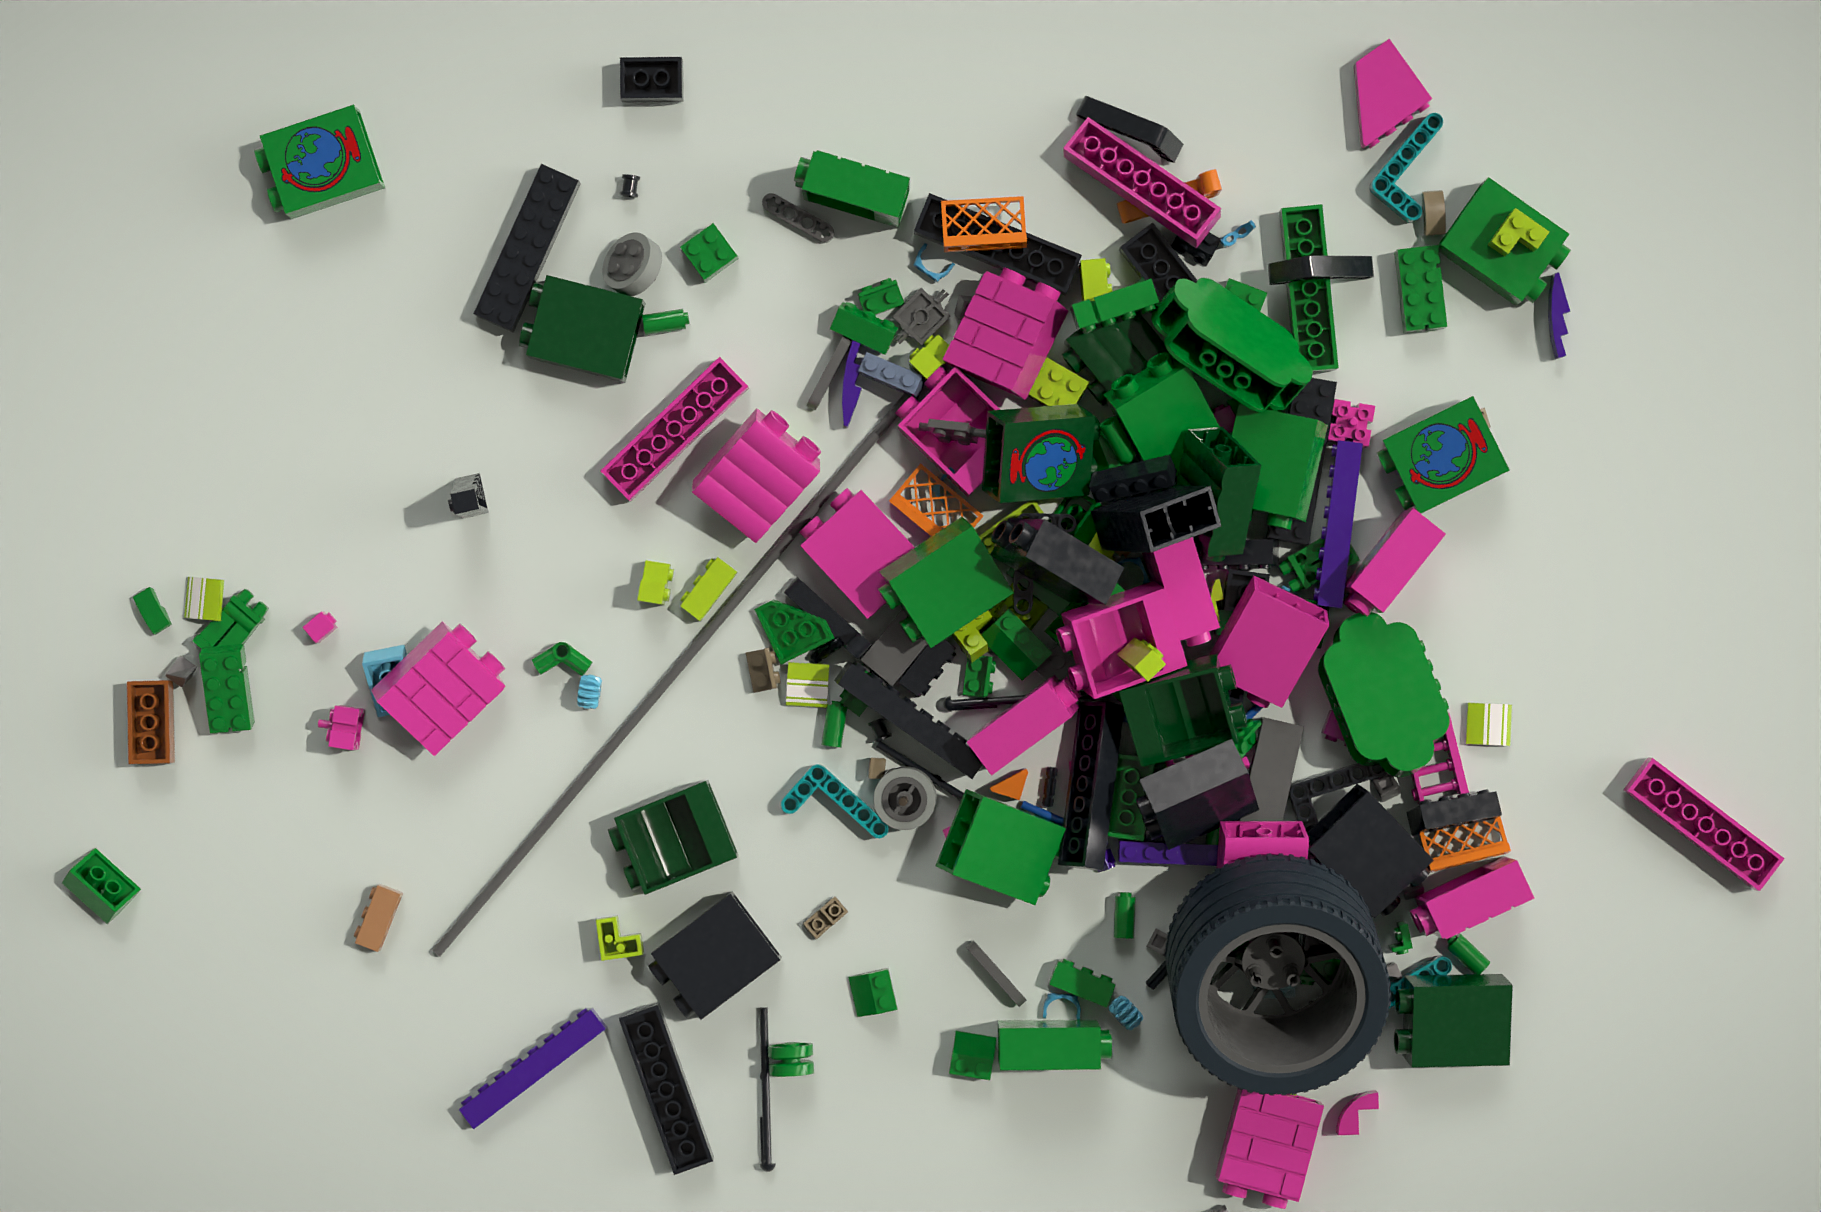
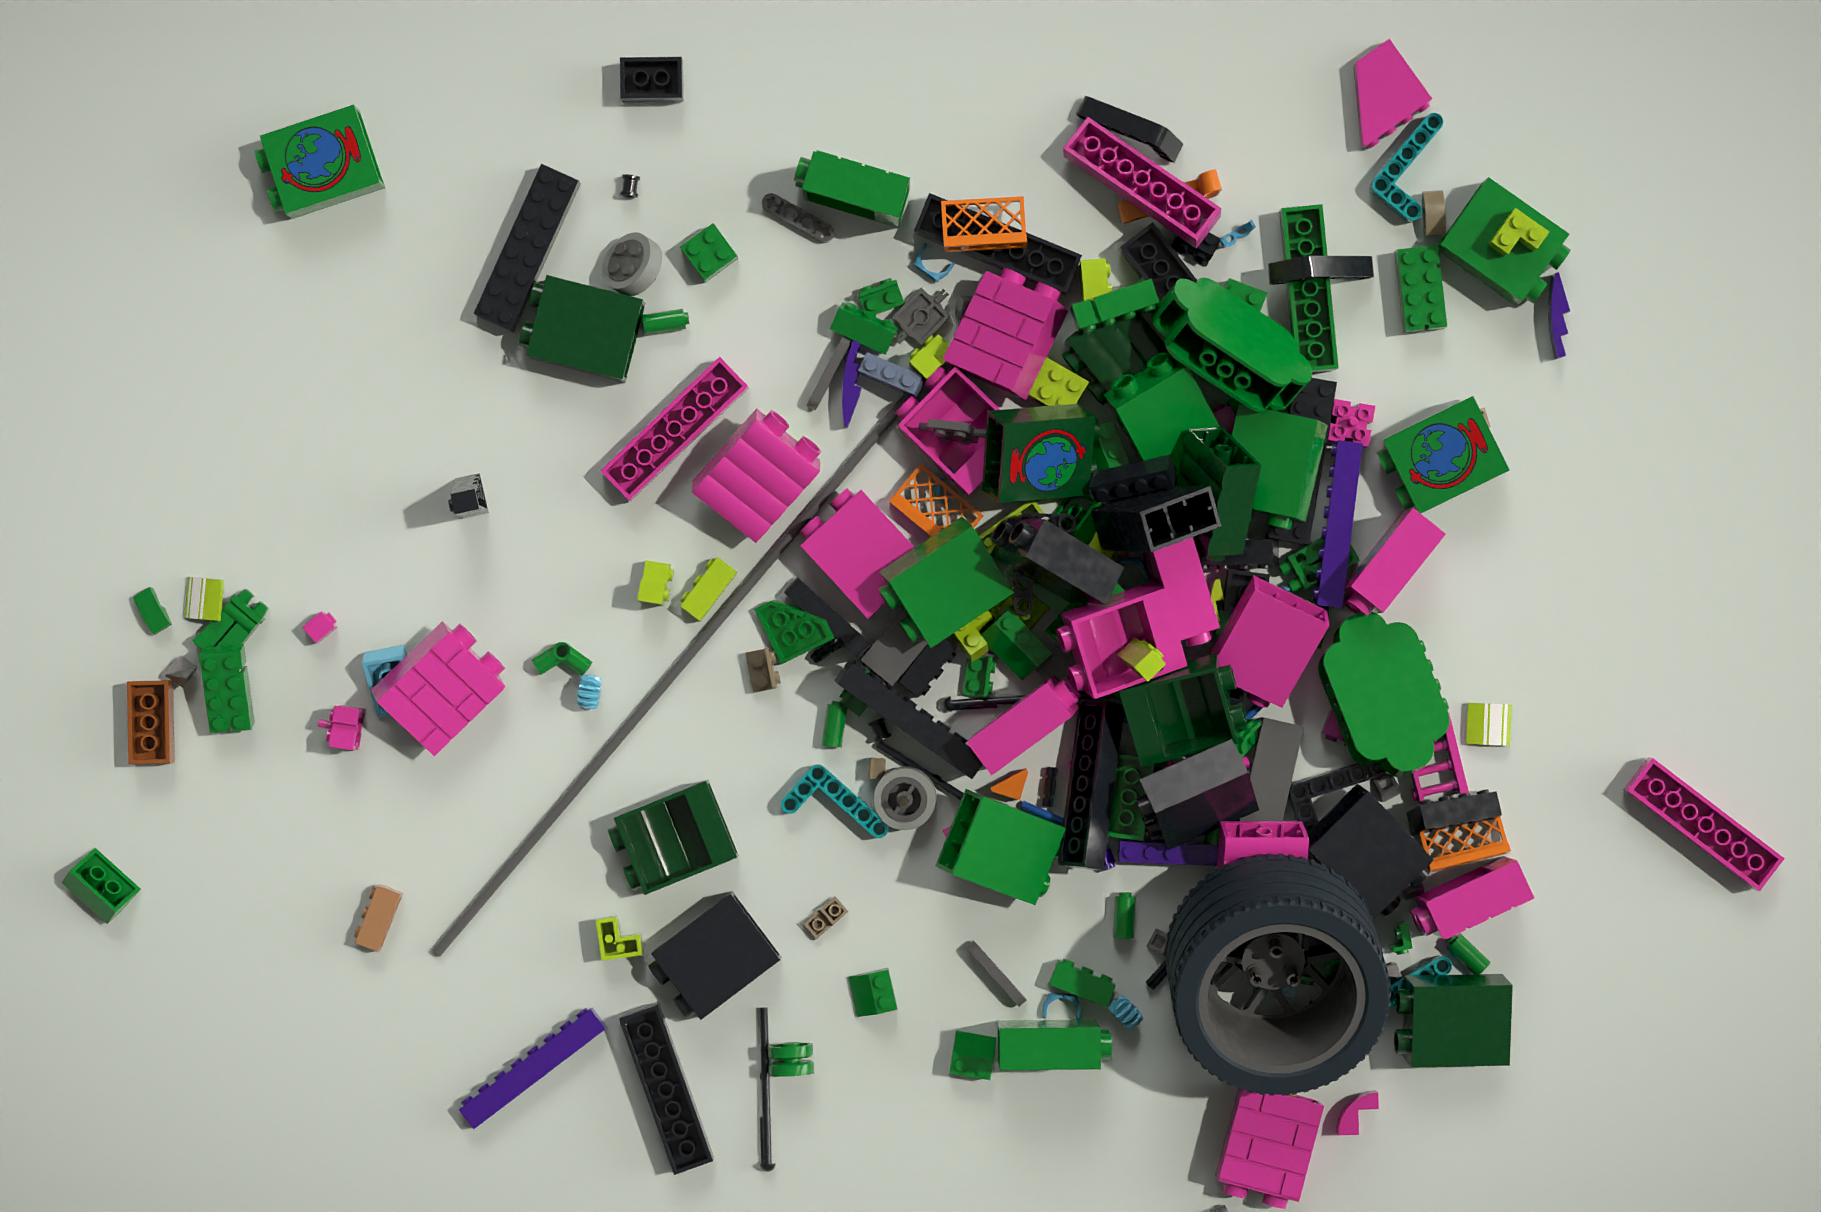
slope [786,662,829,708] -> none
green brick [1099,416,1137,463] -> none

